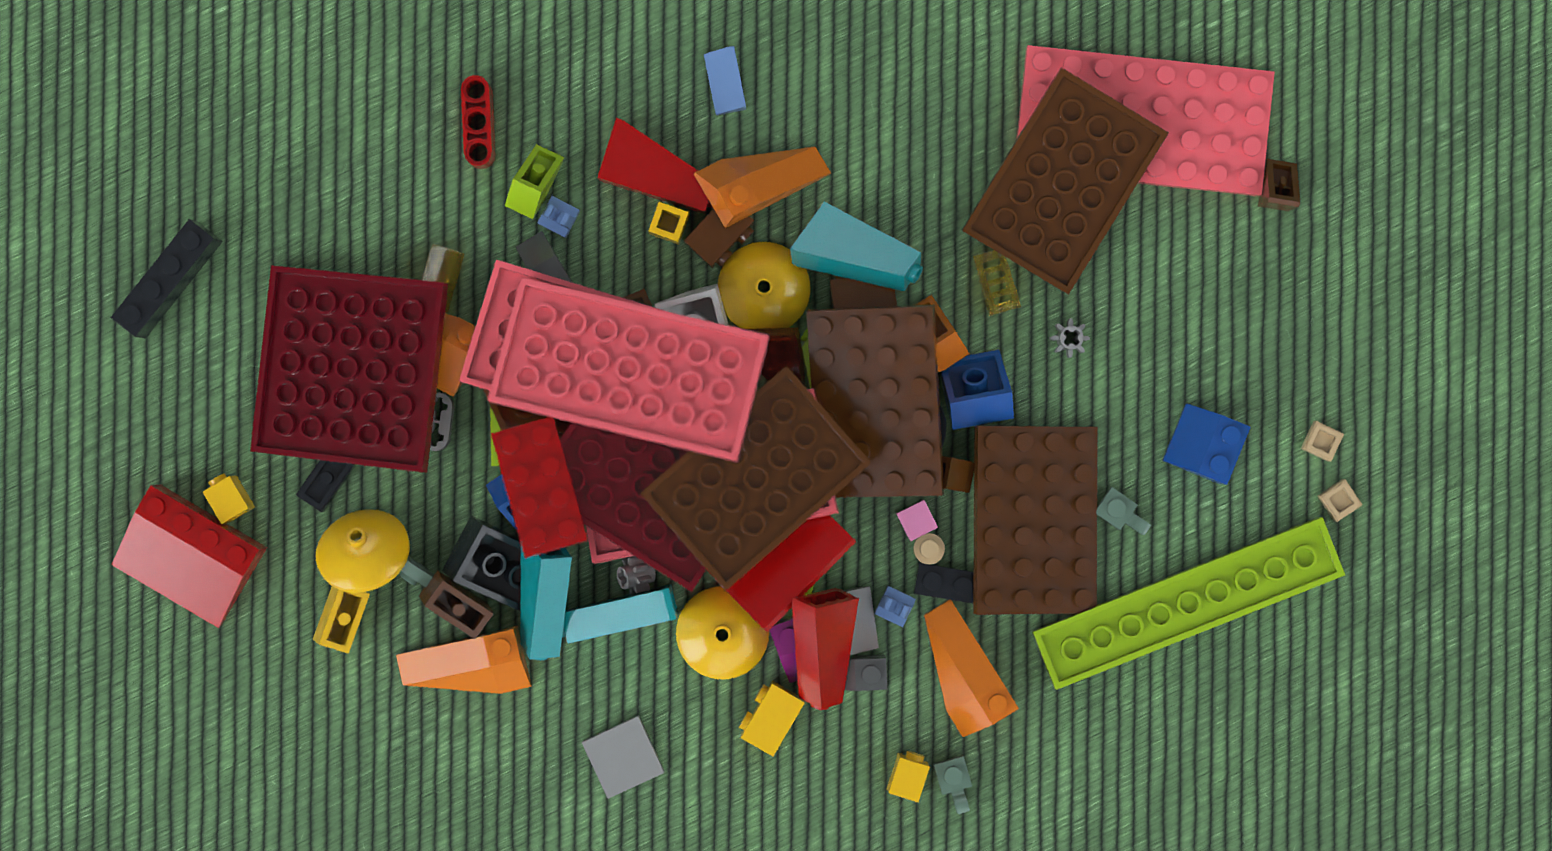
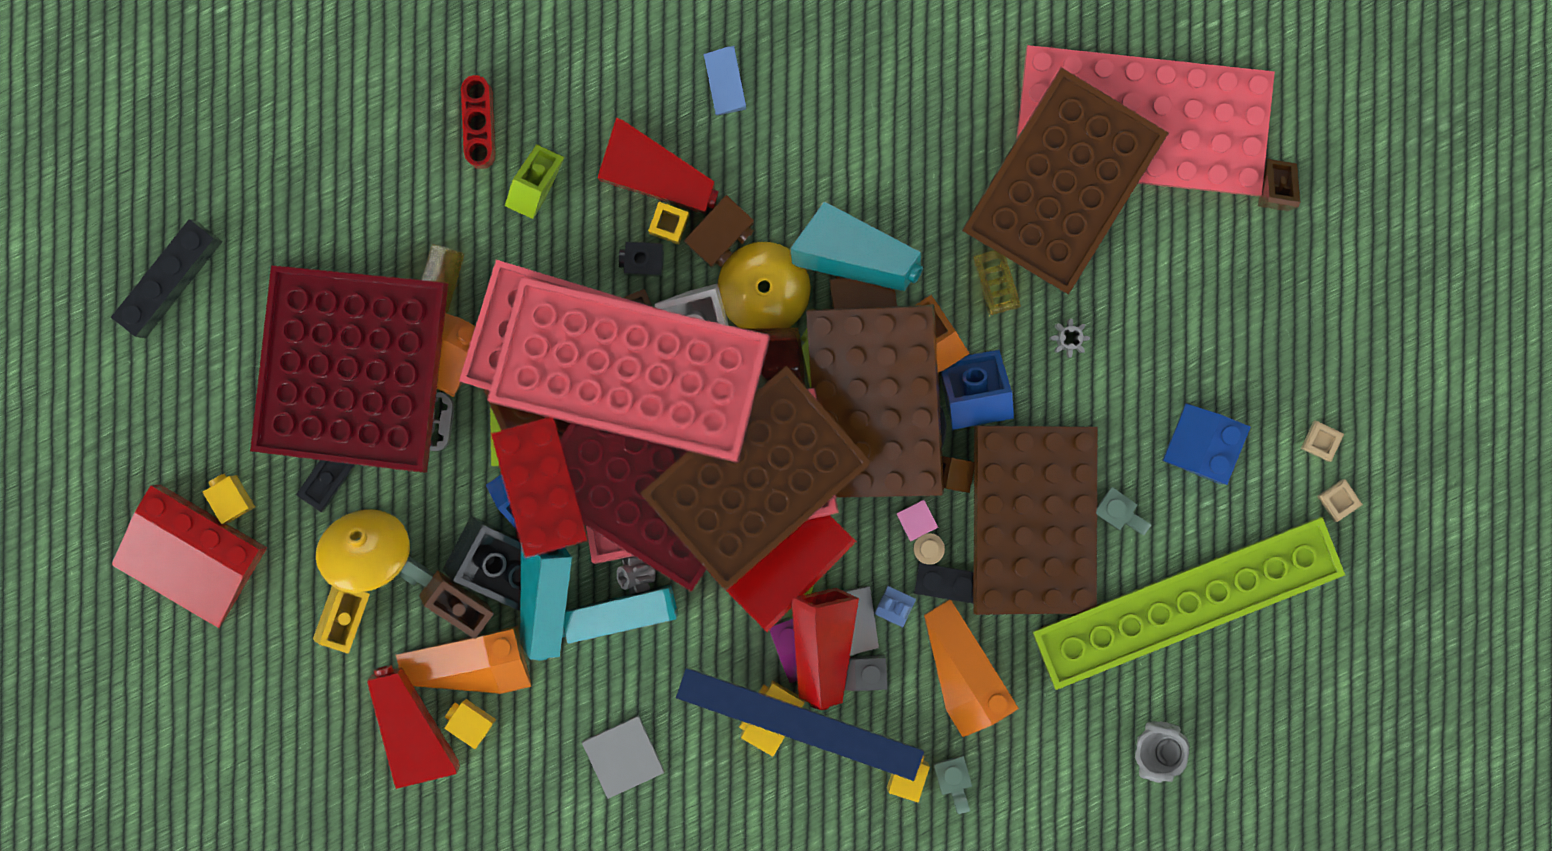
dark grey slope [516,231,573,283] -> none
medium blue tile [537,196,580,238] -> none
yellow dish [676,586,769,680] -> none
orange wedge [694,146,831,228] -> none
none -> red slope [367,665,460,789]
none -> yellow brick [444,699,497,749]
none -> black brick [619,242,664,277]
none -> dark blue tile [676,667,924,781]
none -> light grey hair [1134,721,1190,783]

